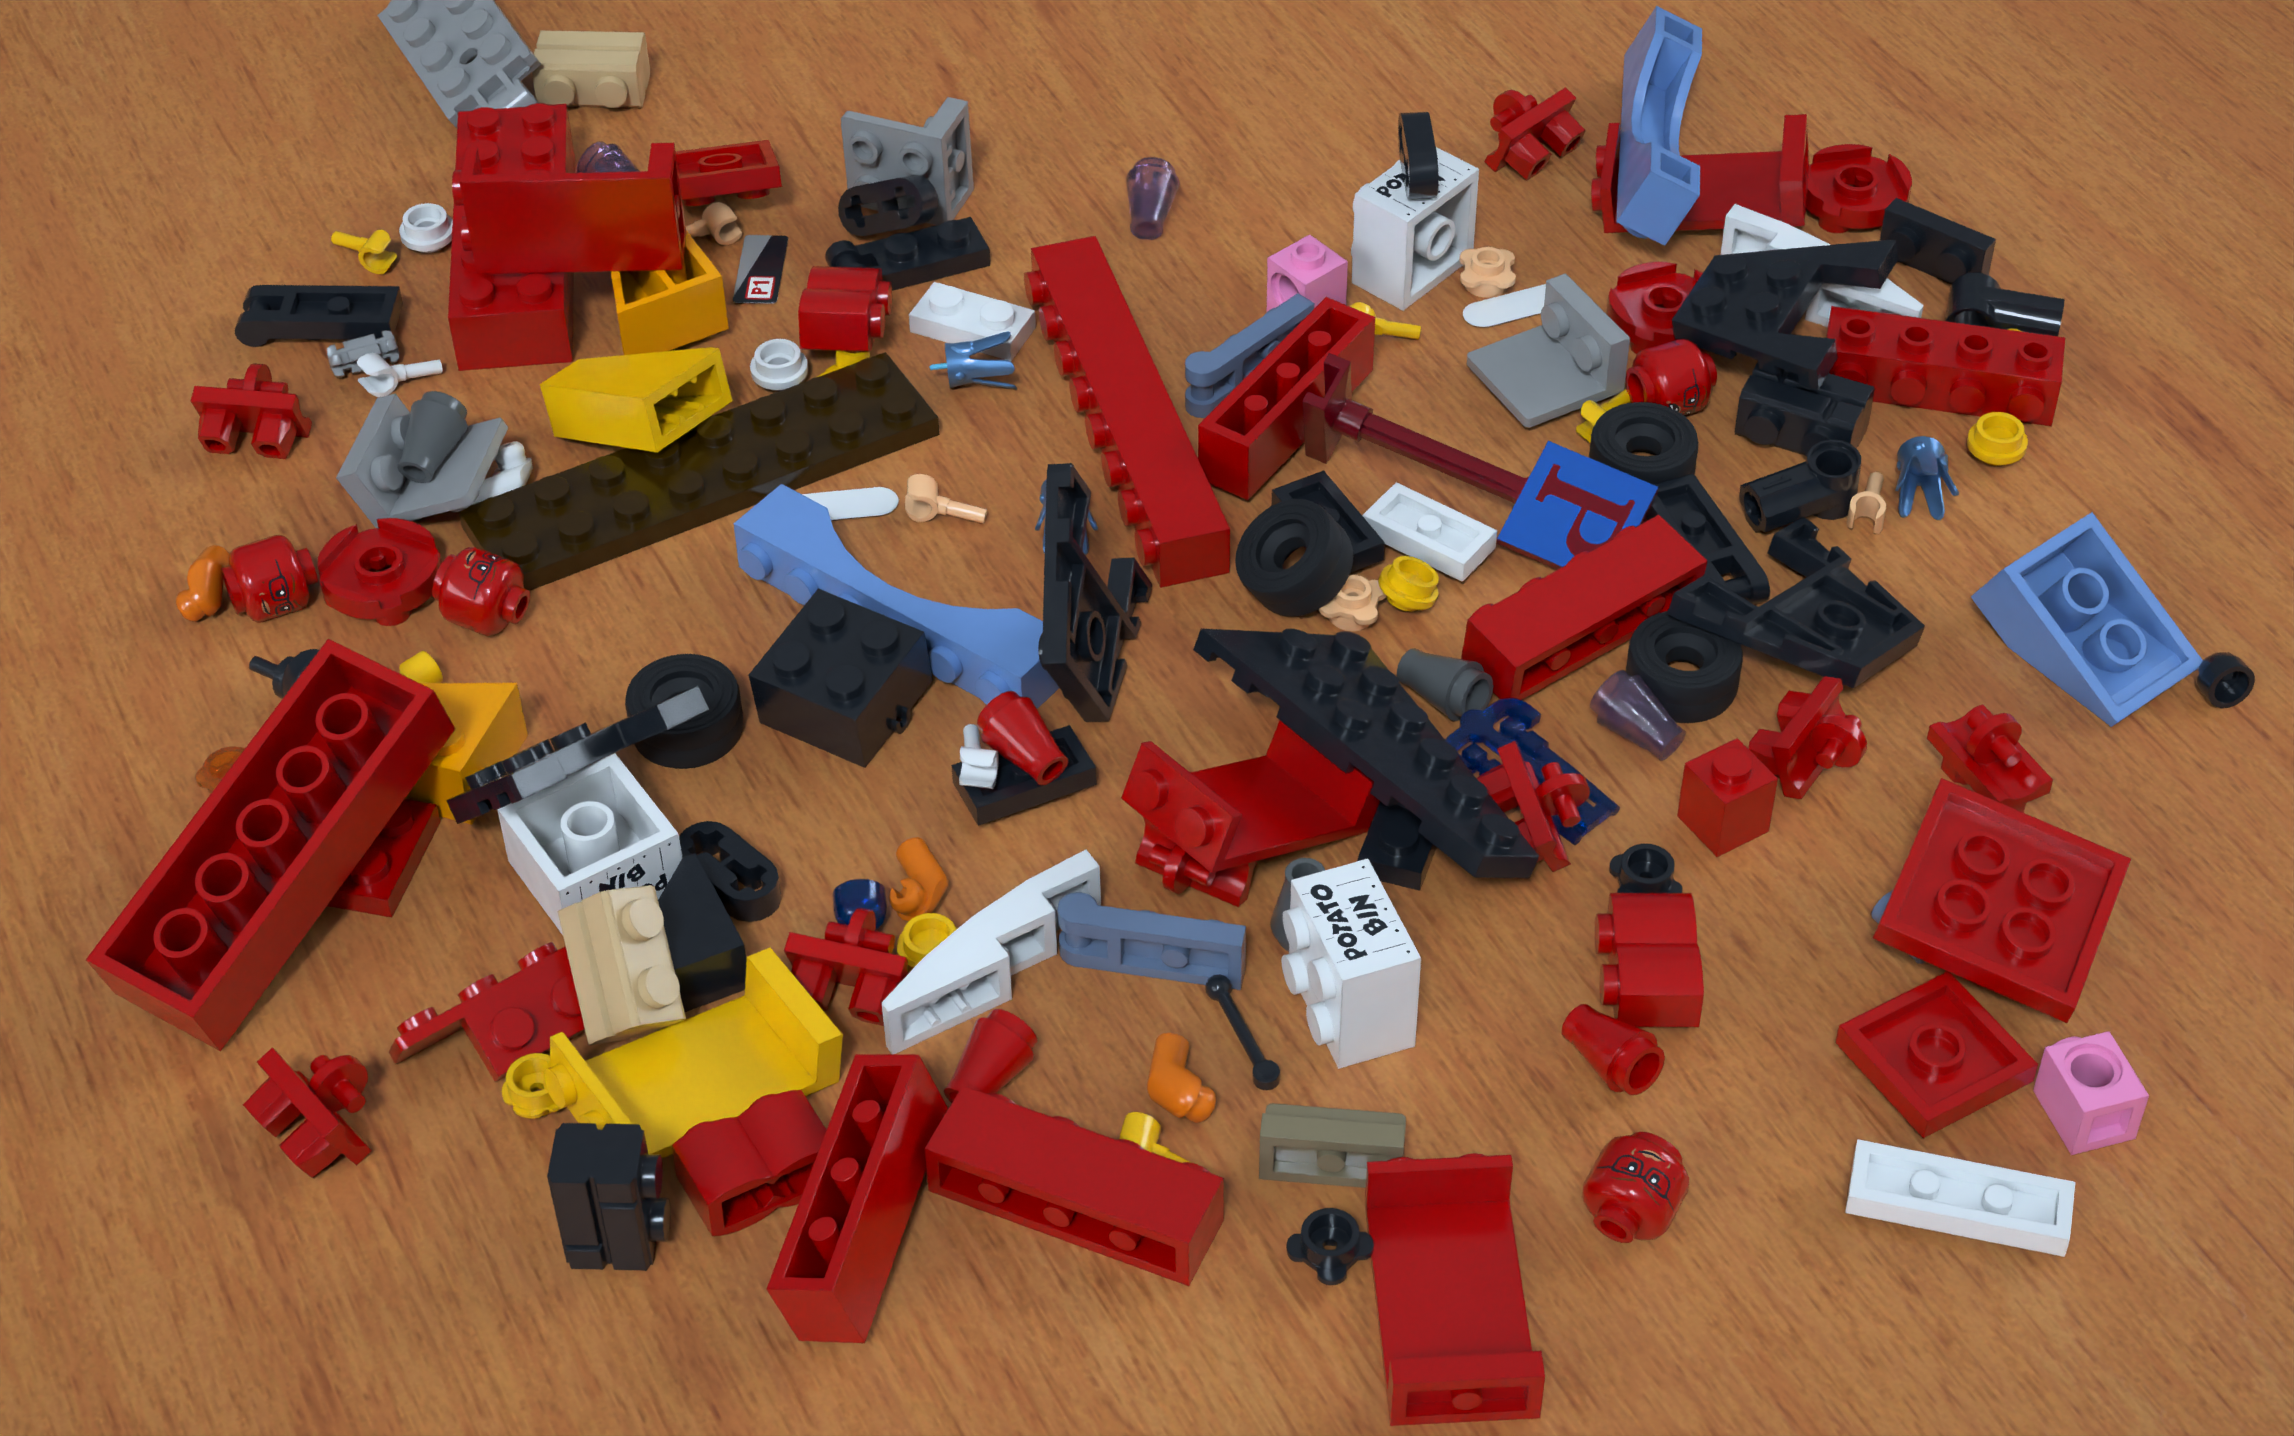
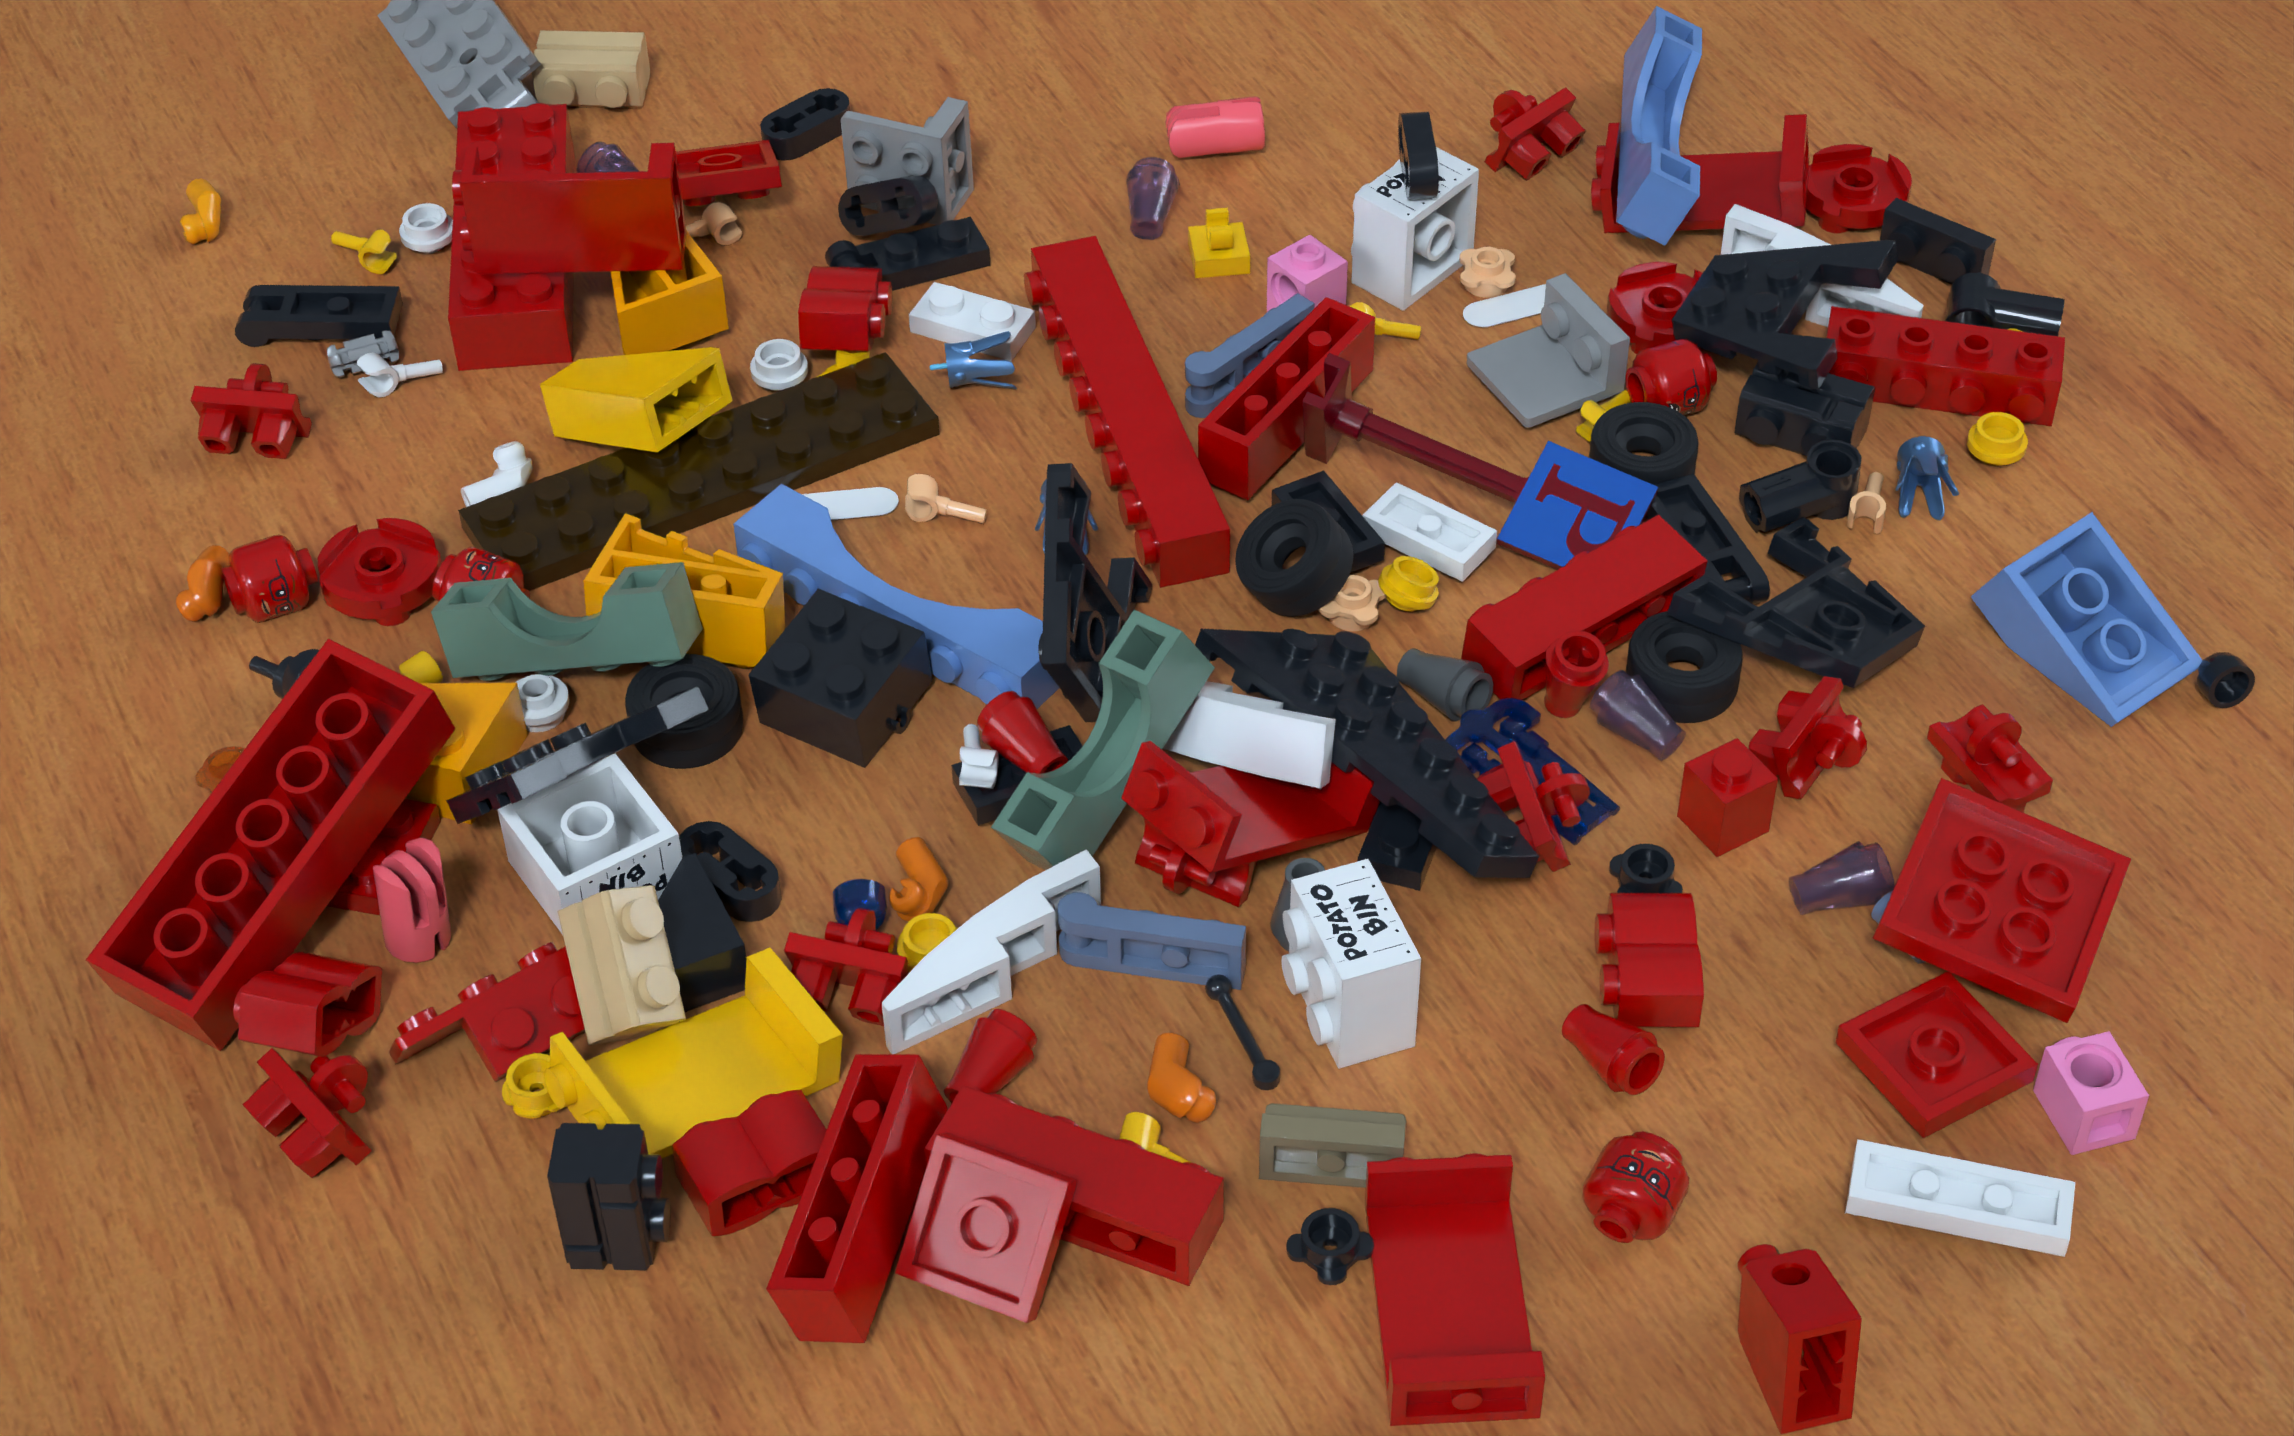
light grey bracket [336,393,508,528] -> none
dark grey cone [397,391,468,483] -> none
sticker [733,235,788,304] -> none
none -> light orange arm [180,178,221,244]
none -> red brick [233,952,382,1057]
none -> coral arm [373,837,451,963]
none -> sand green arch [431,562,703,681]
none -> white plate [515,674,570,732]
none -> light orange wedge [583,513,785,668]
none -> black beam [760,88,850,161]
none -> plate [895,1132,1078,1323]
none -> sand green arch [991,610,1215,870]
none -> white slope [1163,681,1336,788]
none -> coral arm [1165,96,1265,158]
none -> yellow tile [1188,208,1250,278]
none -> red cone [1544,631,1609,718]
none -> red torso [1738,1244,1862,1434]
none -> clear purple cone [1788,841,1895,915]

